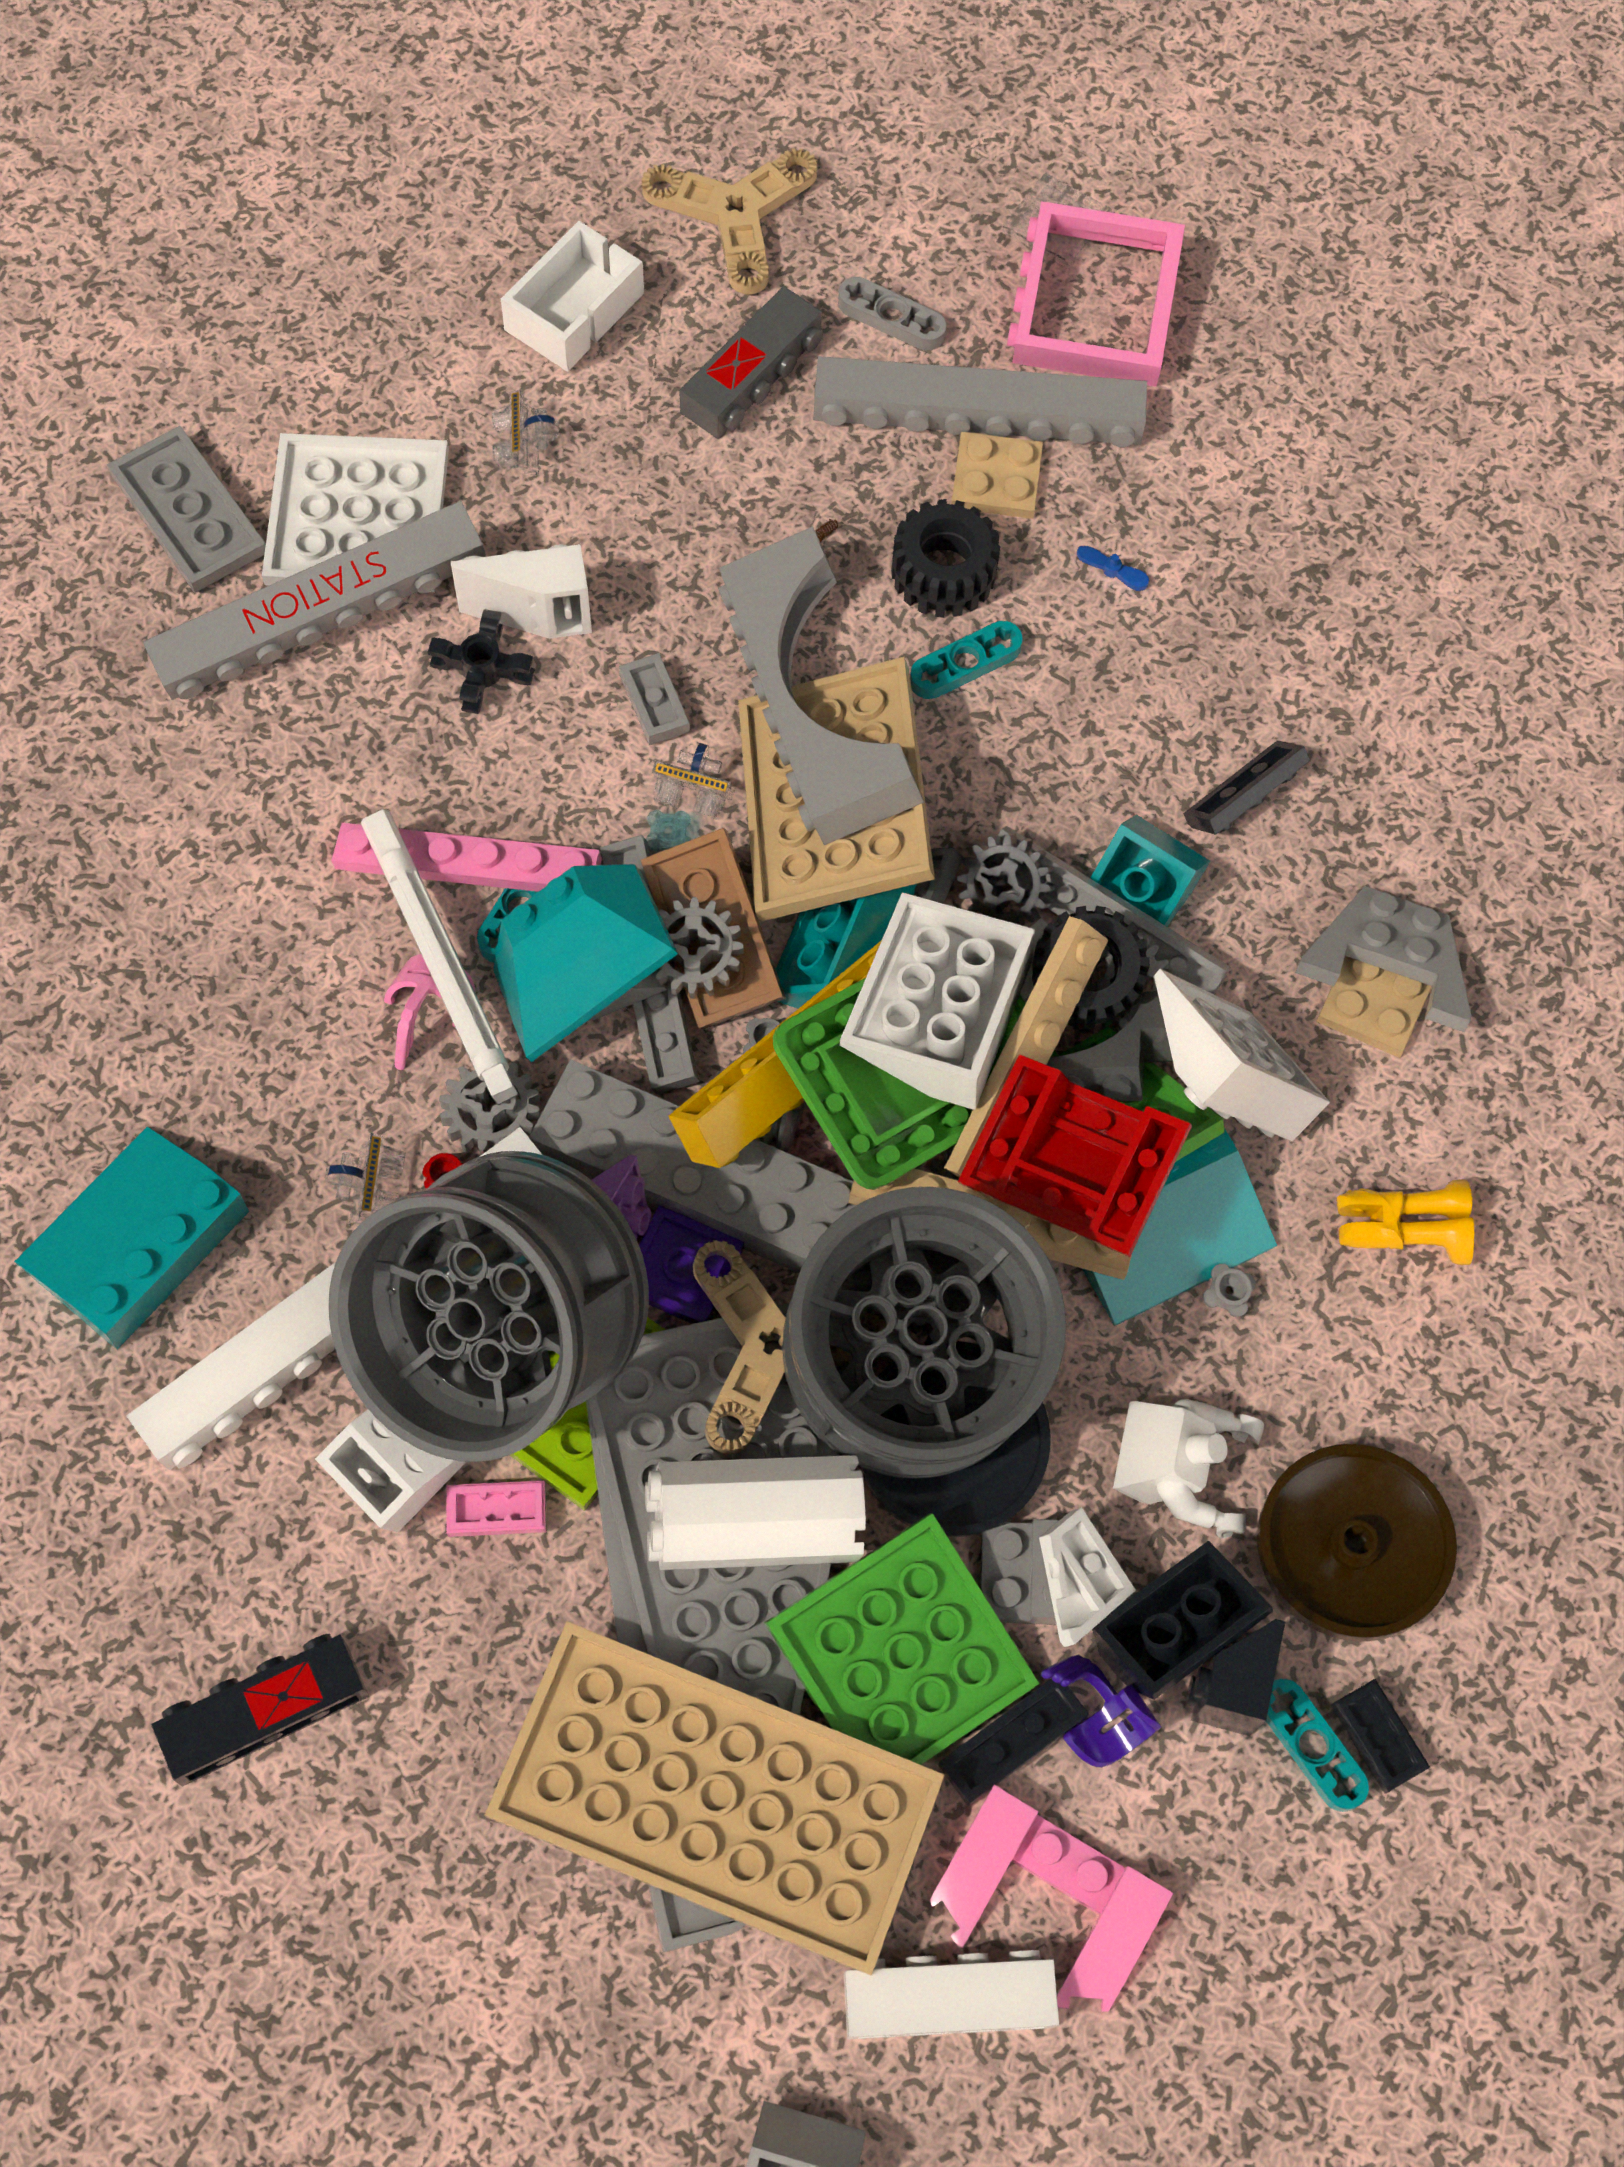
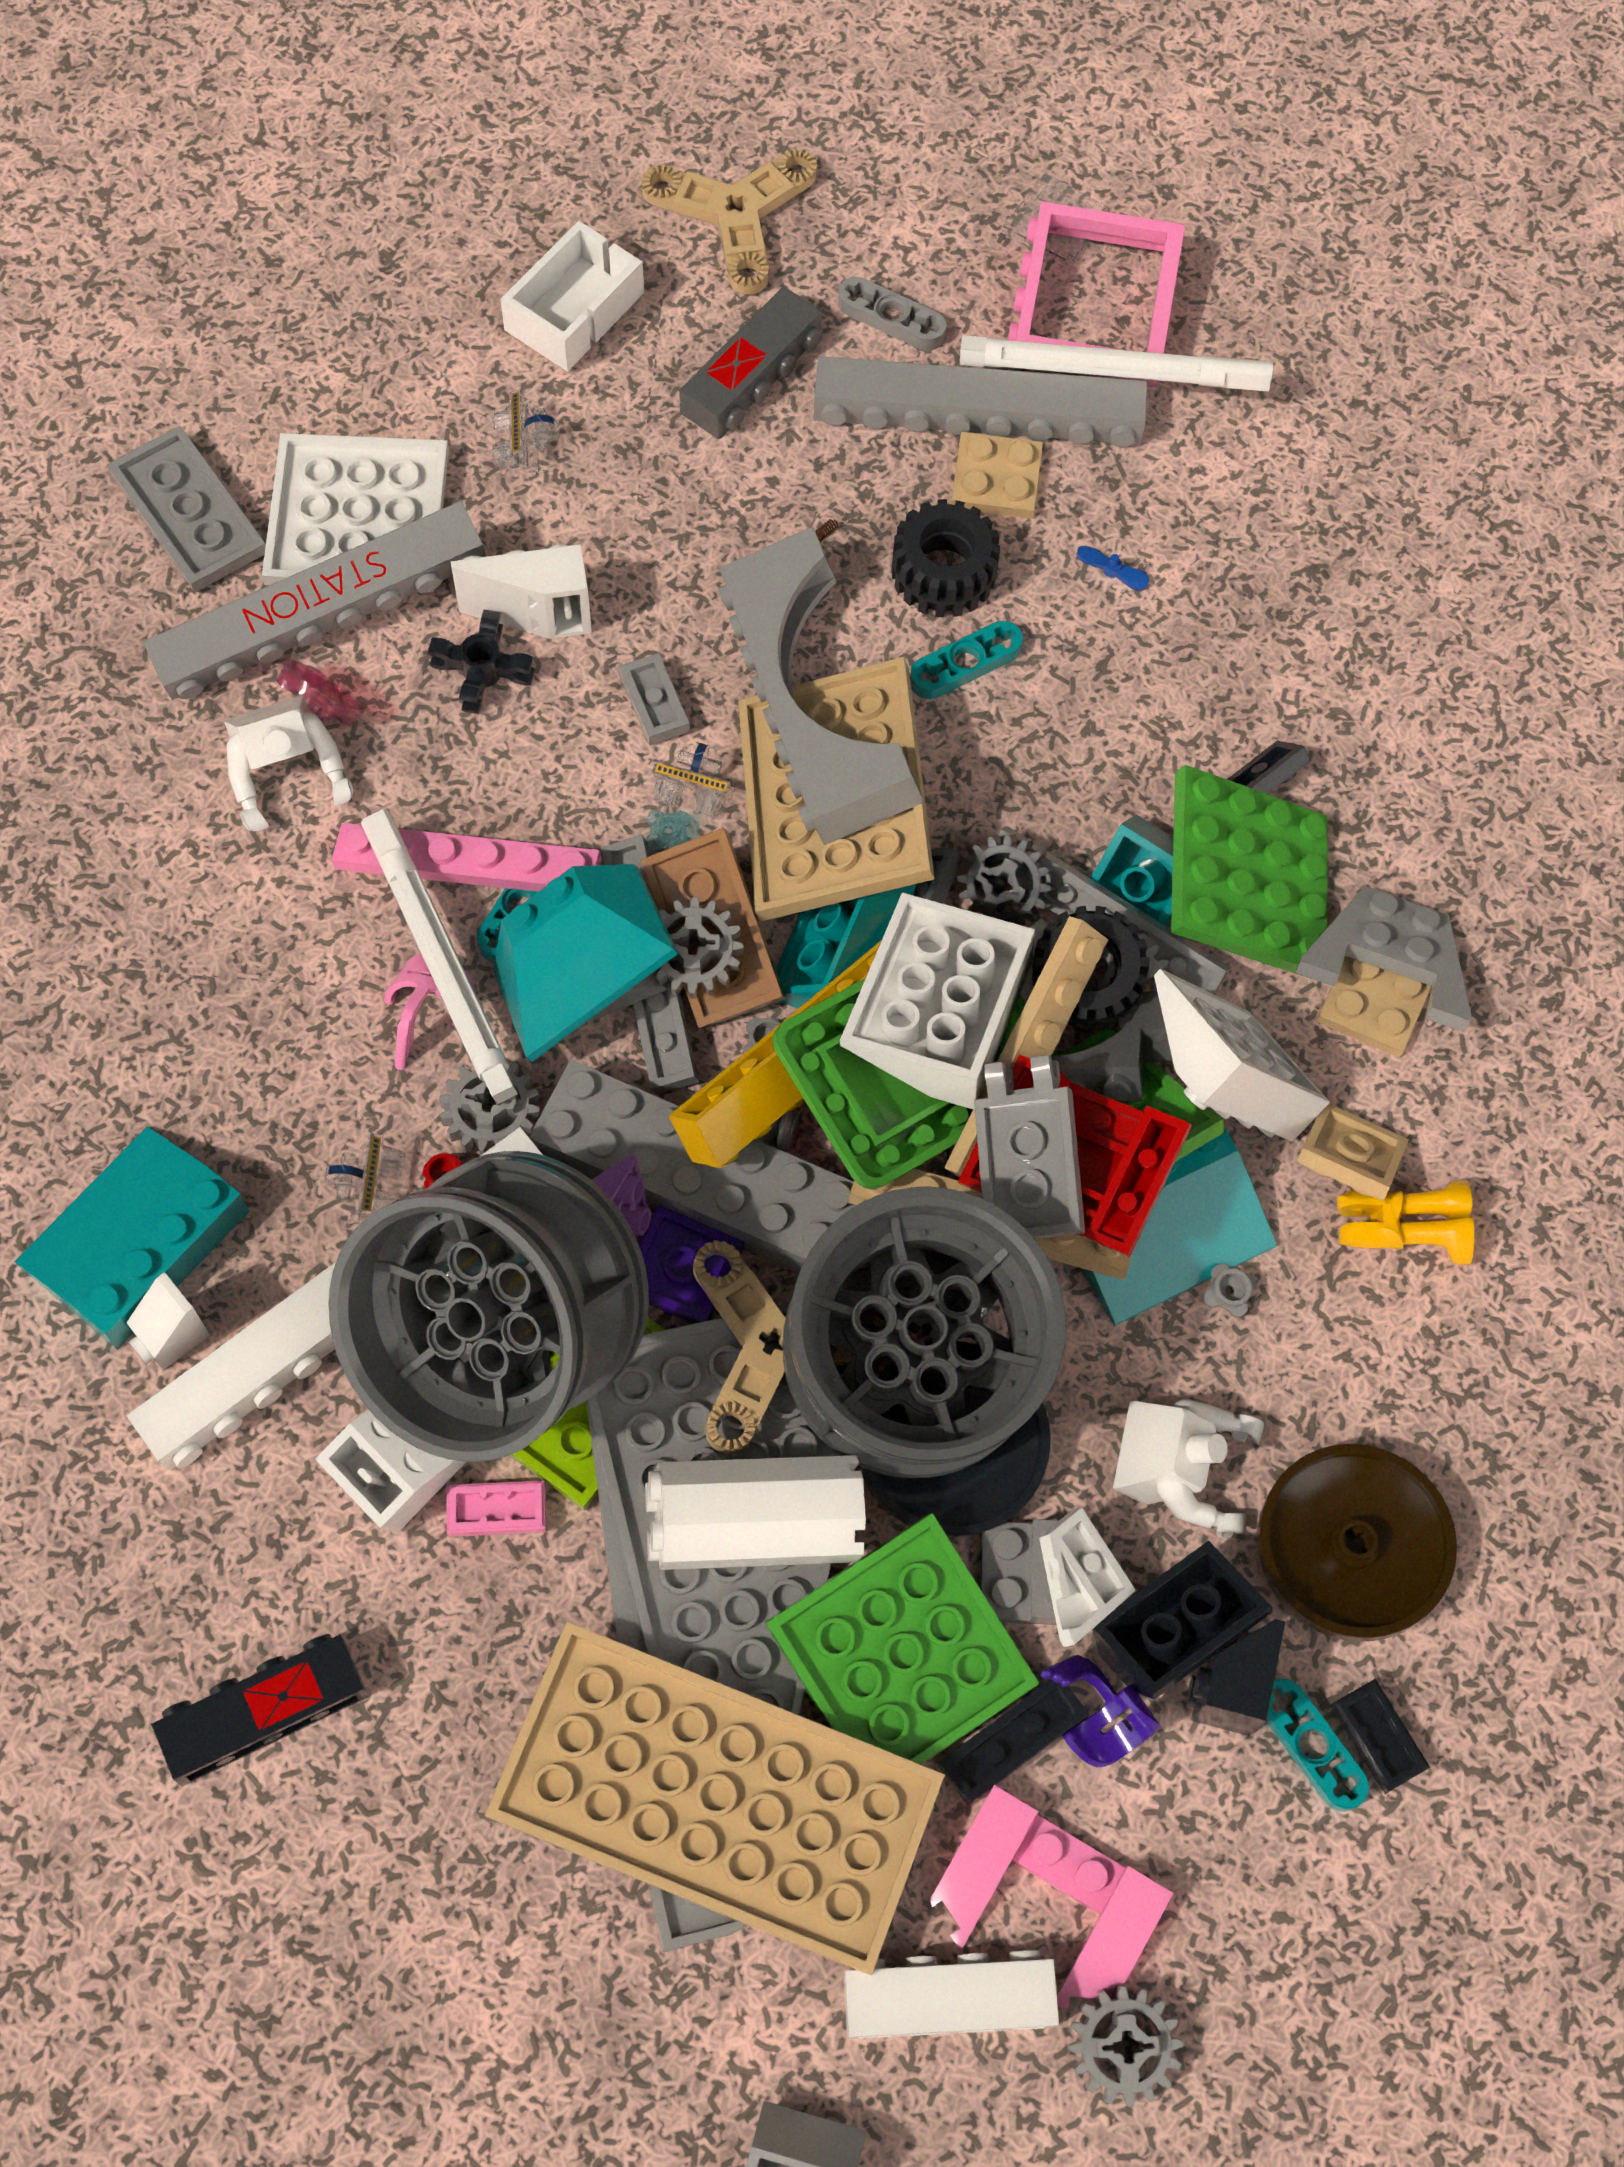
none -> white slope [127,1272,210,1371]
none -> white torso [224,695,354,832]
none -> clear pink piece [276,659,364,726]
none -> white piece [959,335,1273,391]
none -> light grey tile [974,1055,1085,1239]
none -> light grey gear [1067,1985,1184,2107]
none -> bright green plate [1171,765,1327,979]
none -> tan plate [1297,1104,1409,1201]

